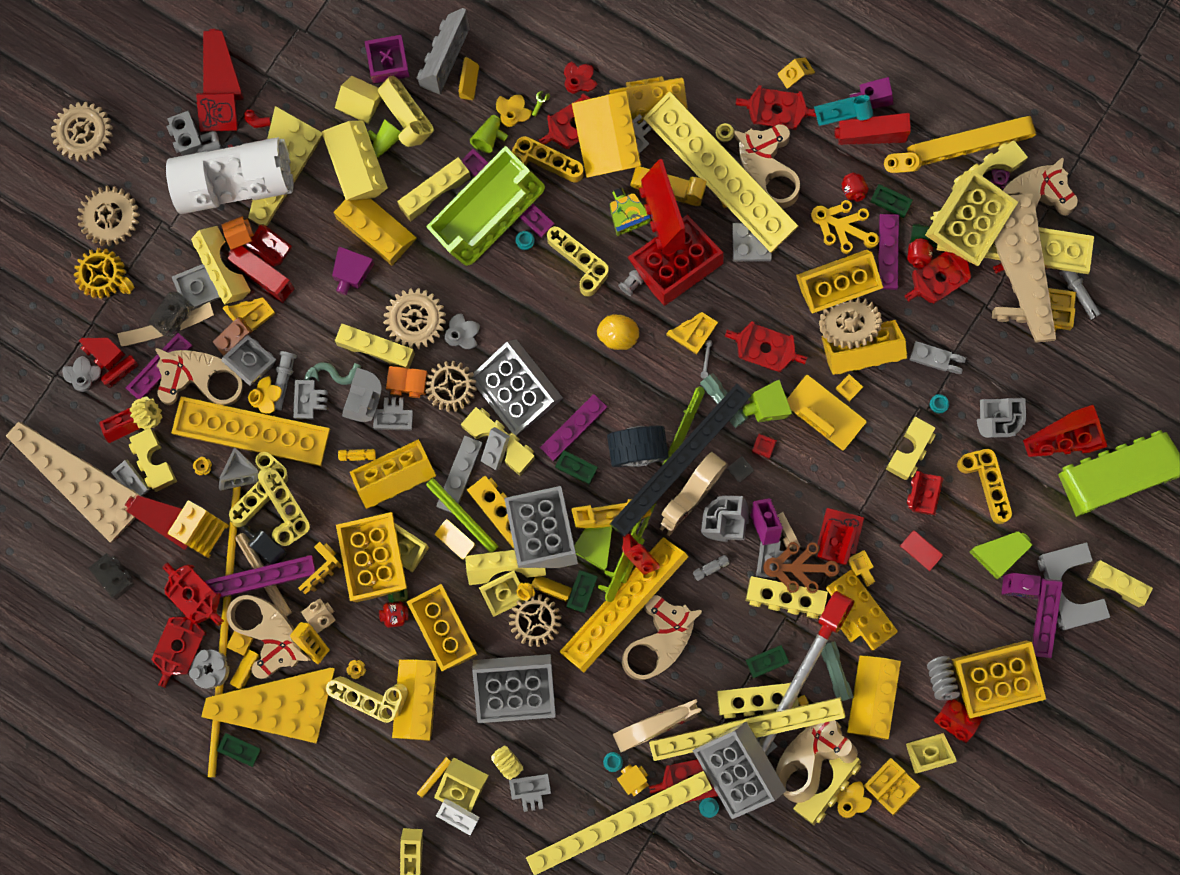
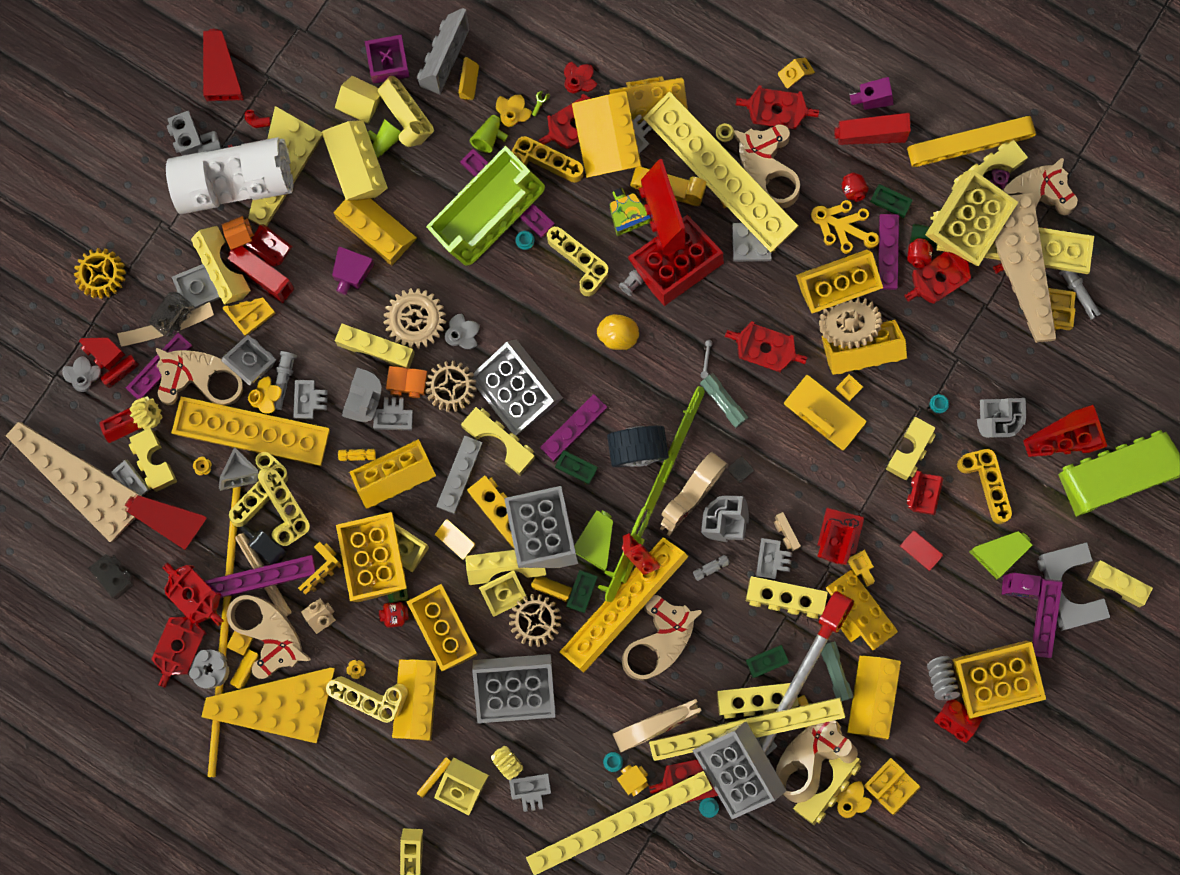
tan gear [51,102,113,162] -> none
tan gear [77,186,140,246] -> none
yellow plate [118,277,135,294] -> none
yellow plate [167,500,229,558] -> none
red tile [196,92,238,131] -> none
dark orange plate [213,317,253,356] -> none
dark green plate [217,733,262,767] -> none
yellow slope [290,622,330,664] -> none
sand green animal [305,362,361,385] -> none
light yellow arch [397,157,471,222] -> none
lime axle [426,478,498,553] -> none
white plate [436,798,480,835] -> none
light grey plate [481,427,510,470] -> none
yellow plate [516,583,535,601] -> none
yellow slope [572,499,651,528] -> none
black plate [610,384,751,537] -> none
yellow wing [666,312,718,355] -> none
lime torso [743,380,792,422] -> none
magenta brick [750,498,783,545] -> none
red tile [752,434,777,459] -> none
dark orange plant [763,542,840,594] -> none
teal plate [814,95,873,126] -> none
yellow plate [884,152,922,173] -> none
light yellow slope [906,733,957,773] -> none
light grey hinge [909,341,966,374] -> none
tan plate [992,307,1028,323] -> none

